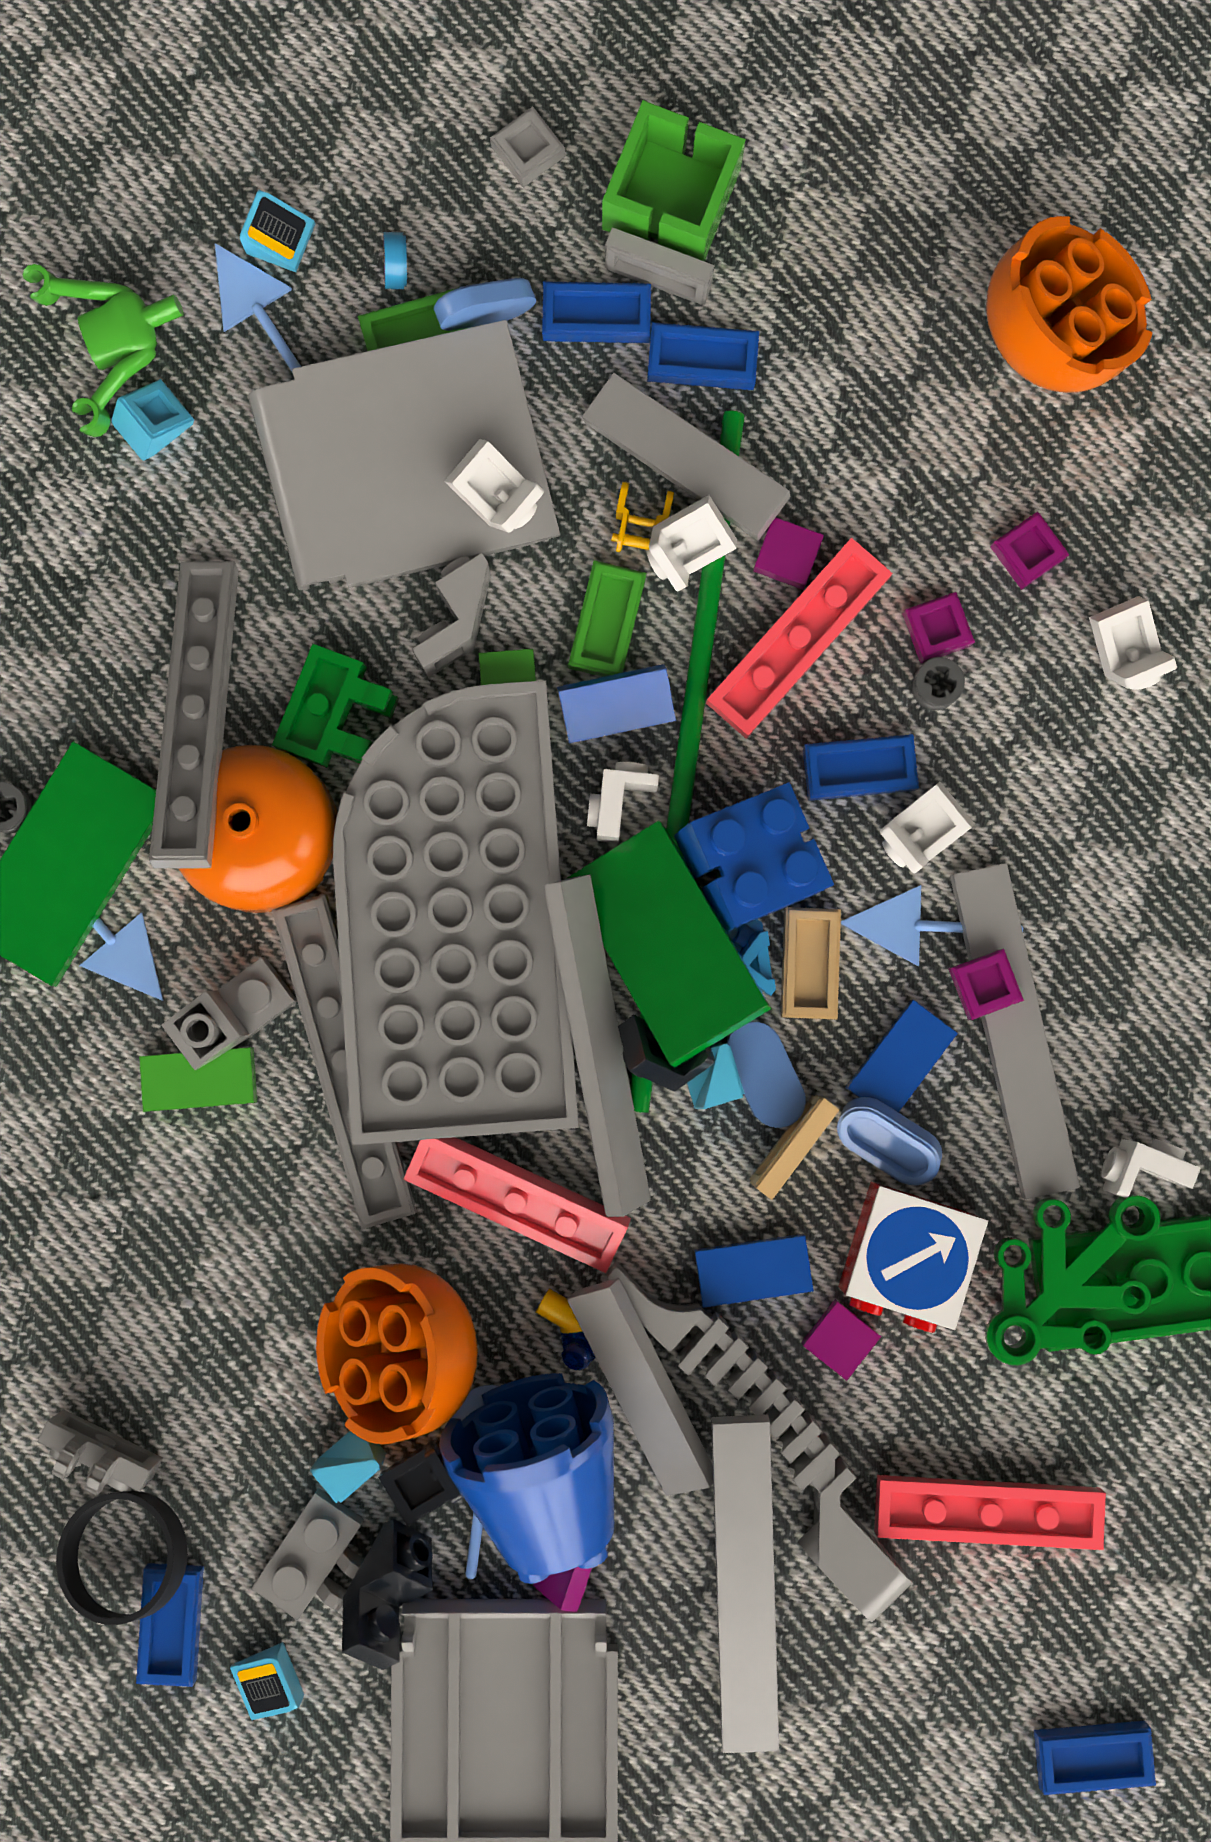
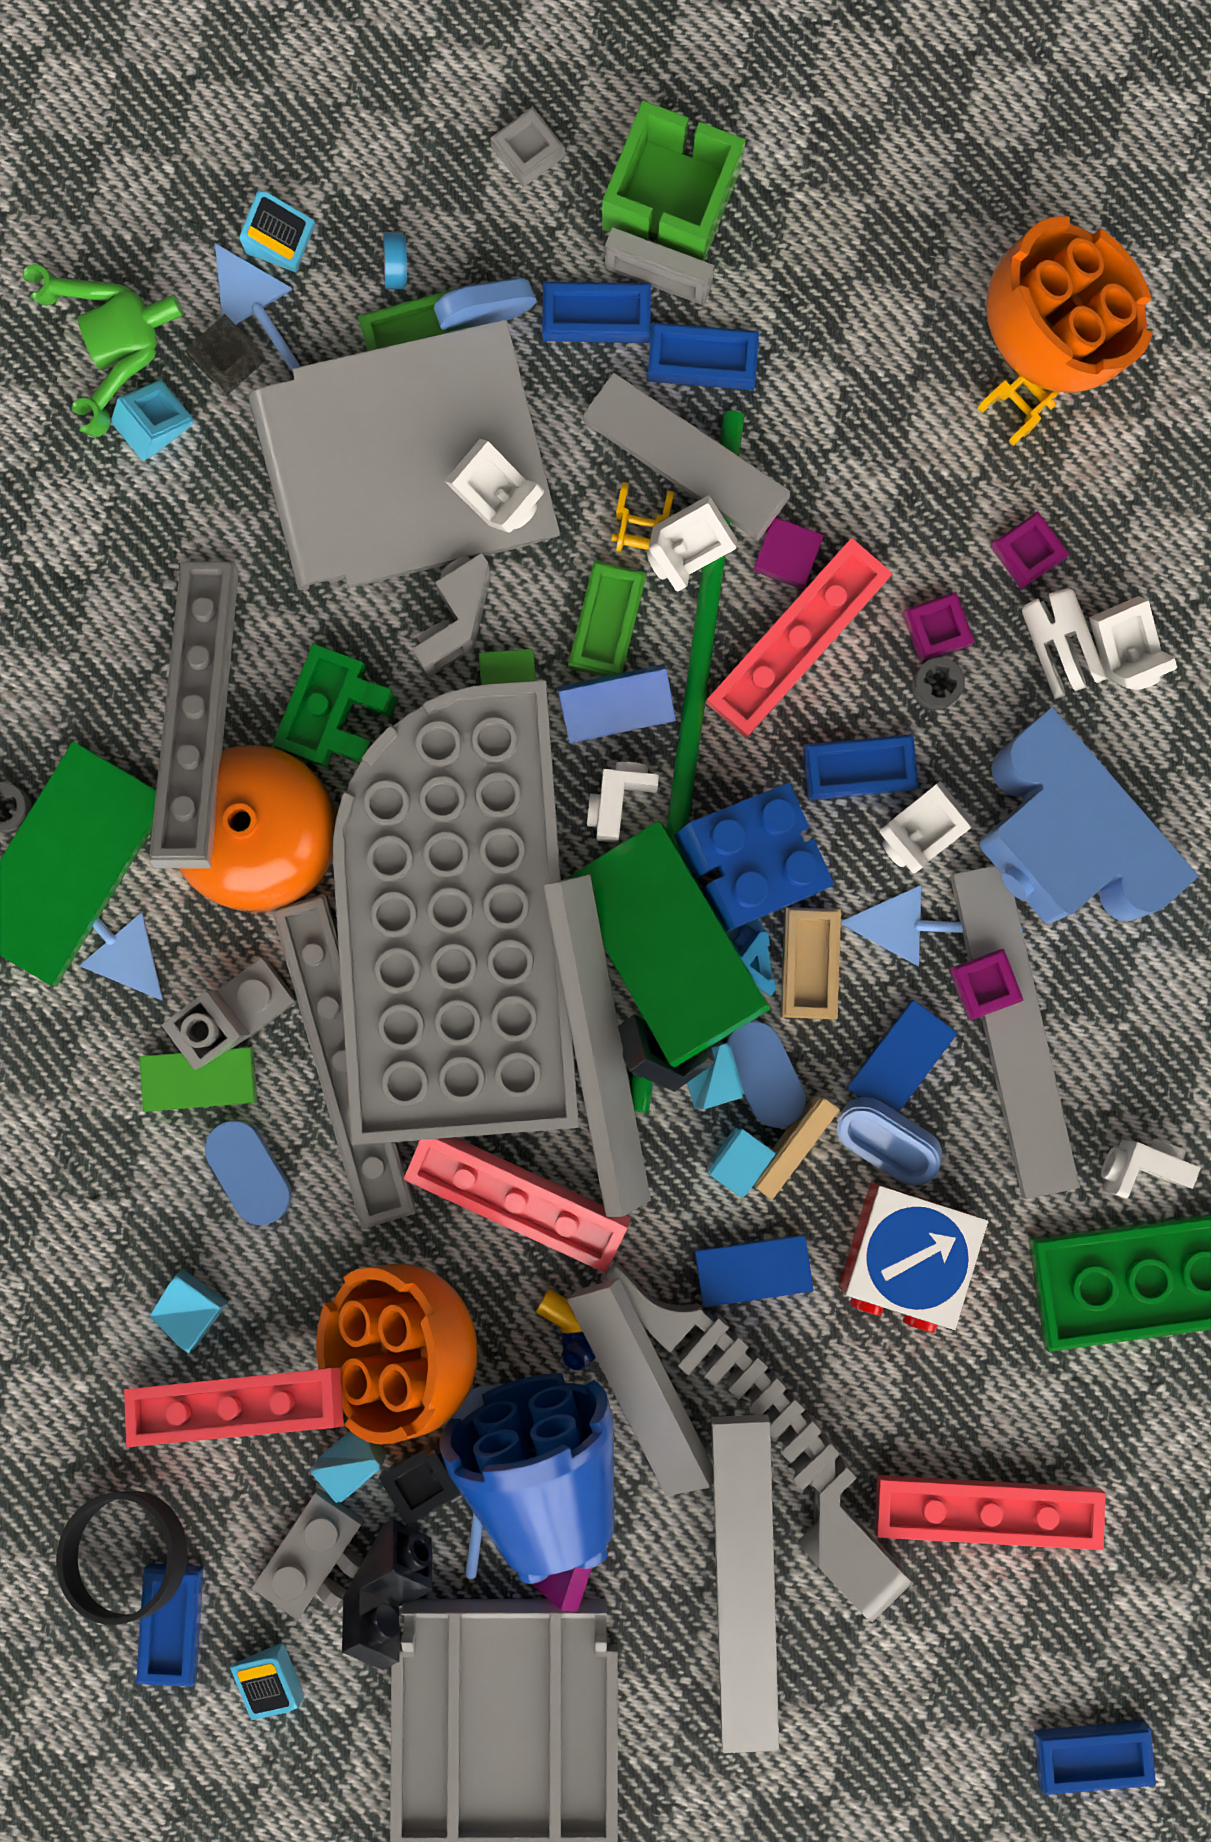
light grey hinge [37,1409,163,1495] -> none
magenta tile [801,1299,881,1381] -> none
green plant [985,1194,1160,1365] -> none
none -> coral plate [124,1368,344,1447]
none -> medium azure slope [150,1270,228,1353]
none -> clear smoke plate [185,314,266,396]
none -> medium blue tile [205,1120,292,1225]
none -> medium azure slope [706,1126,776,1197]
none -> yellow piece [977,372,1060,446]
none -> medium blue brick [979,707,1199,924]
none -> white arm [1022,588,1107,699]

